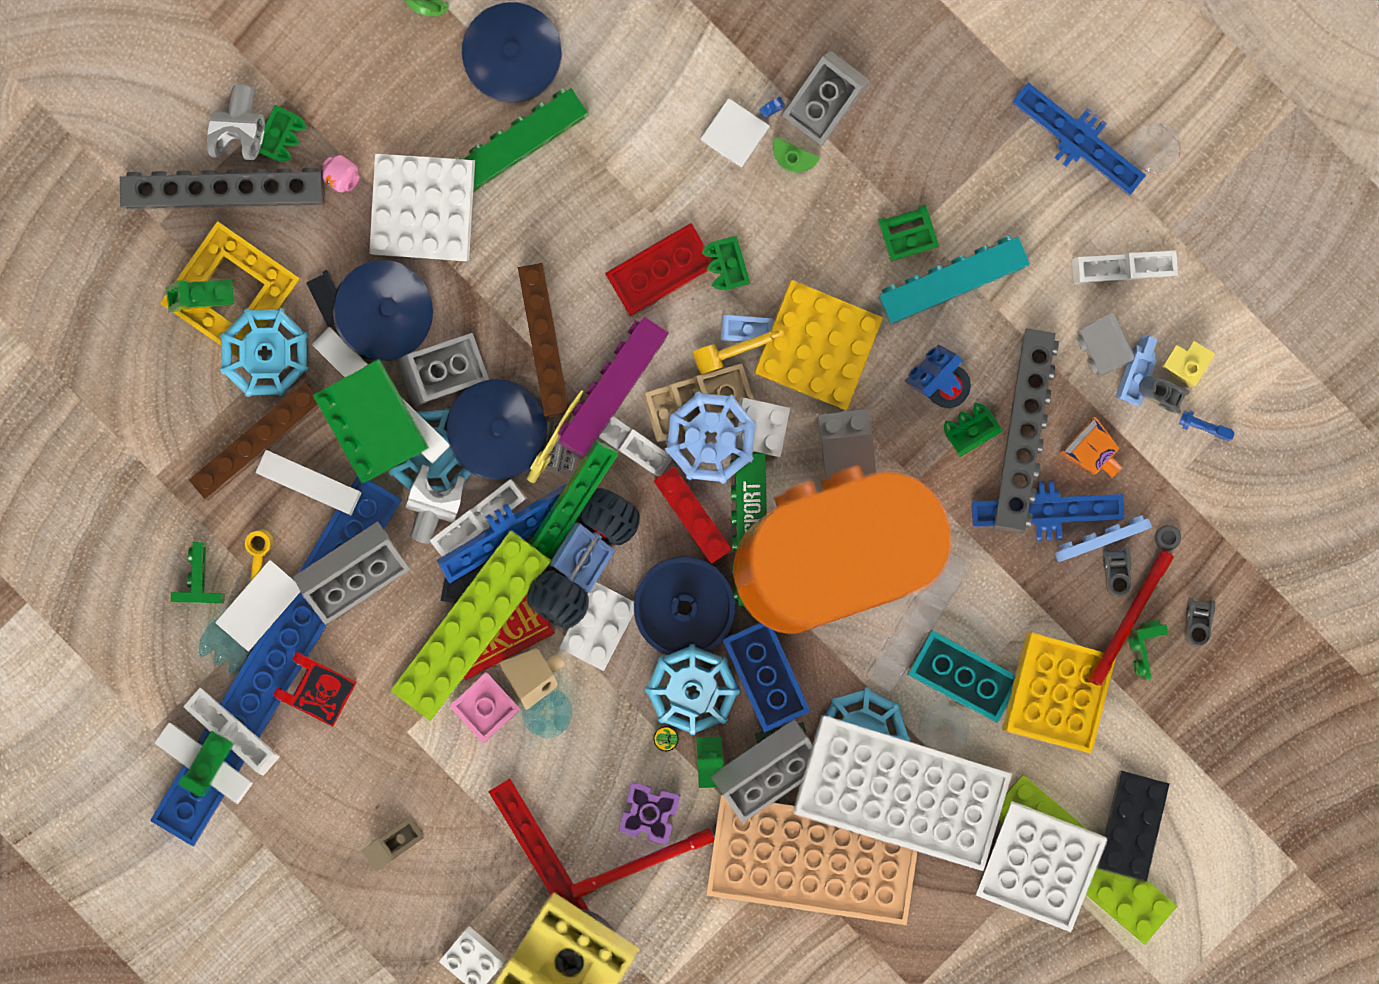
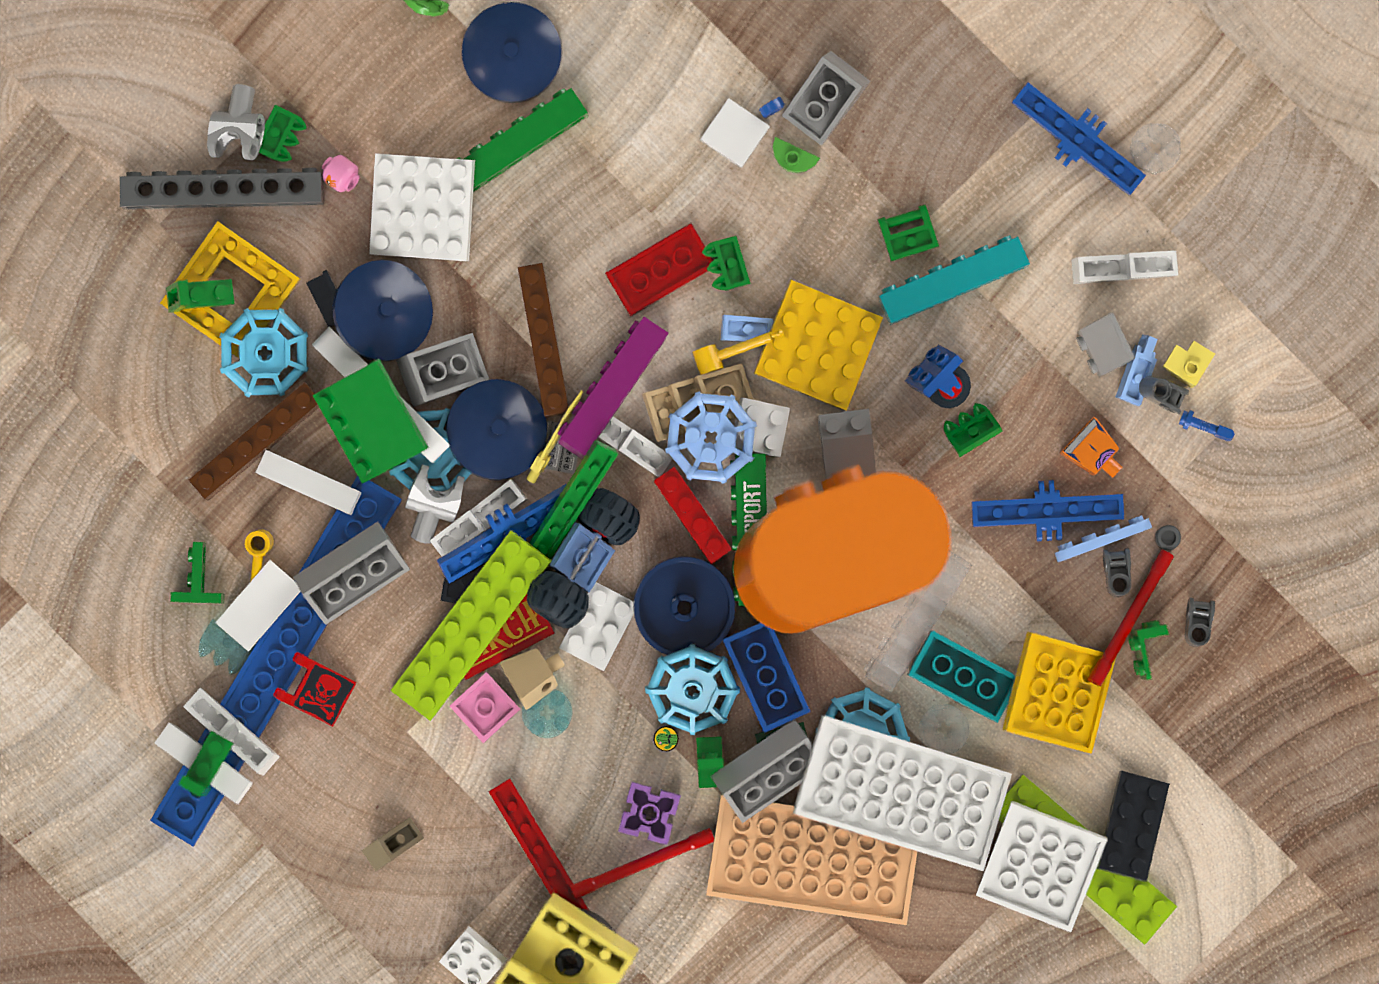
dark grey brick [993,328,1059,534] -> none

